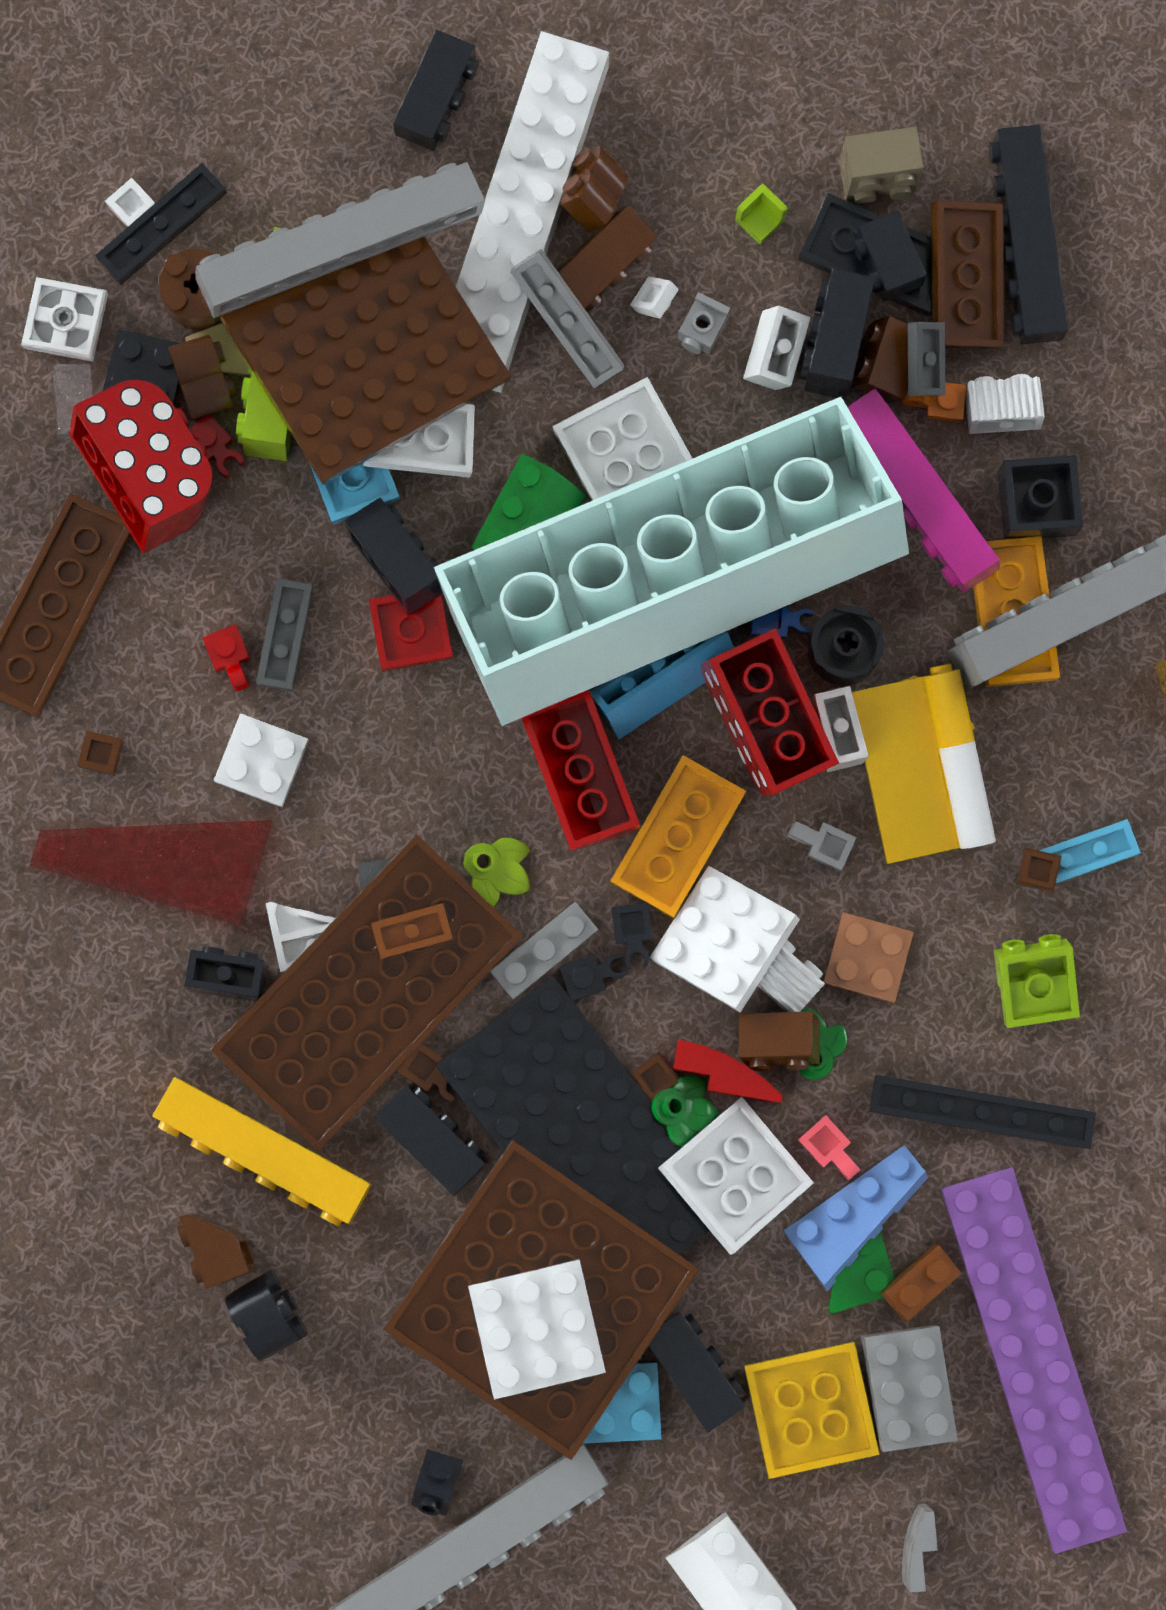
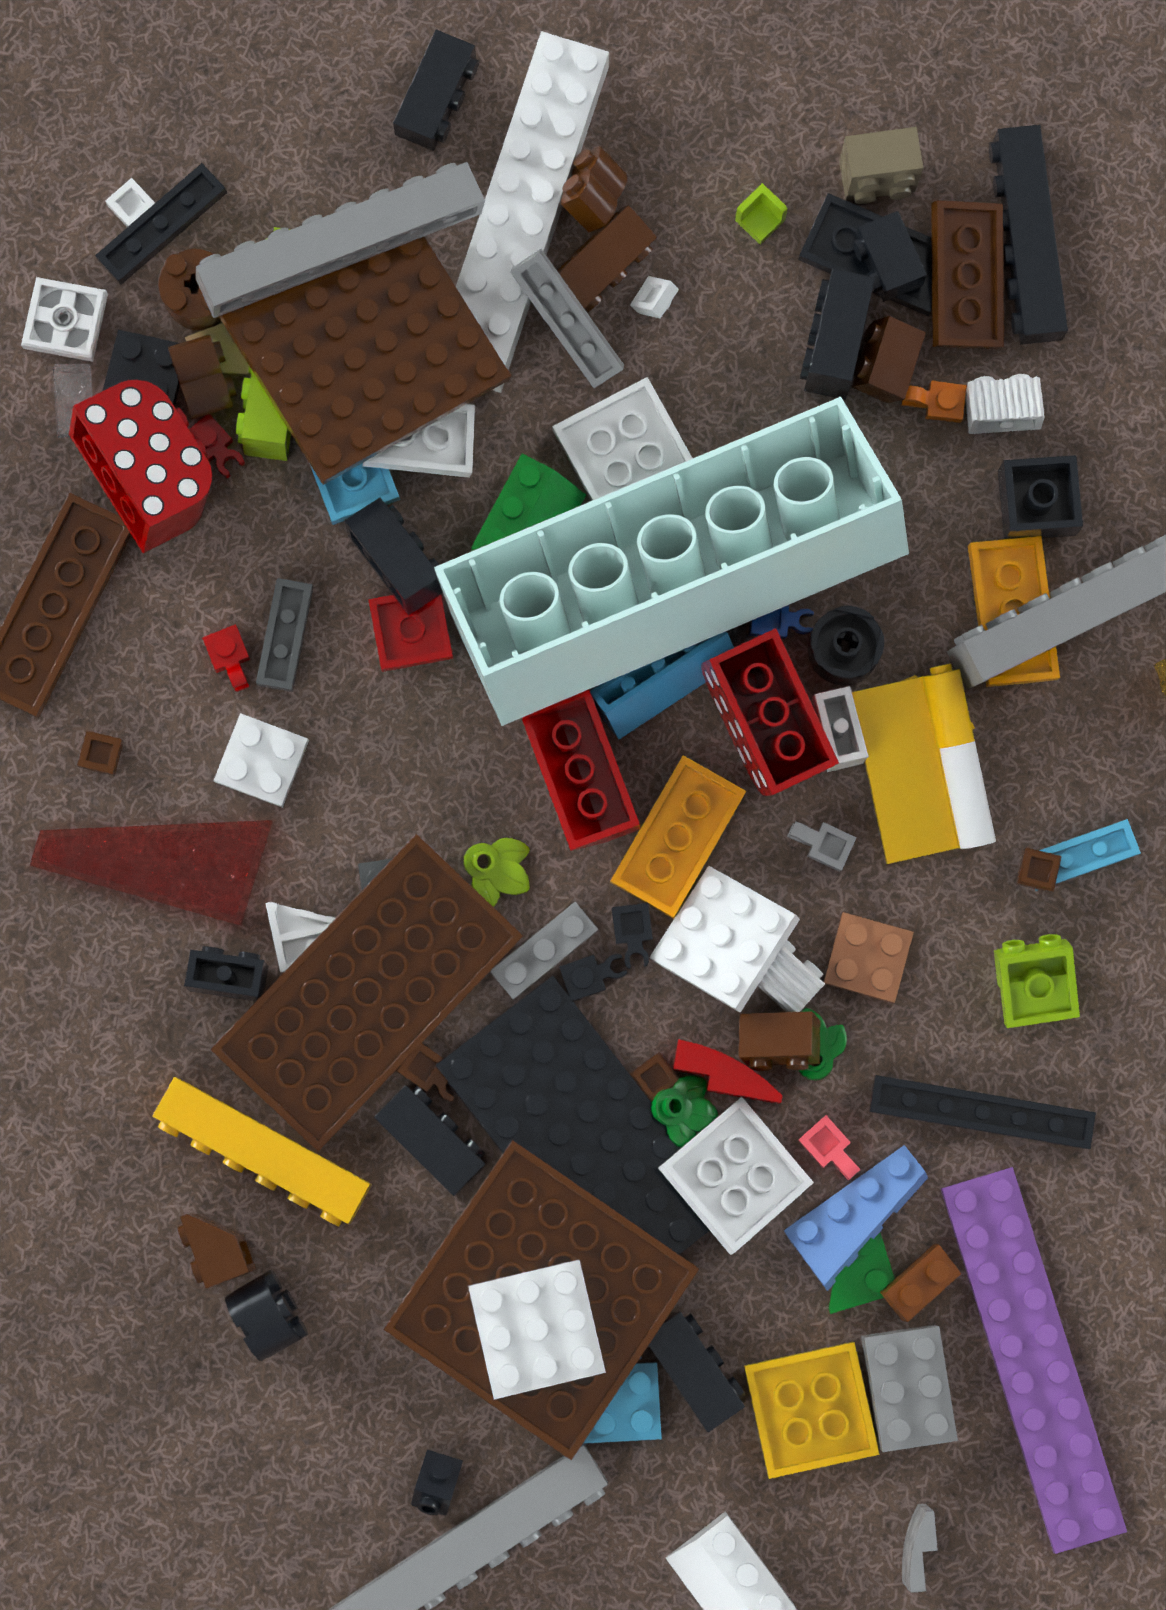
dark orange plate [371,903,453,959] -> none
light grey brick [678,292,730,355] -> none
white brick [743,306,811,390] -> none
dark pink brick [847,388,1000,593] -> none
dark grey plate [908,322,945,396] -> none

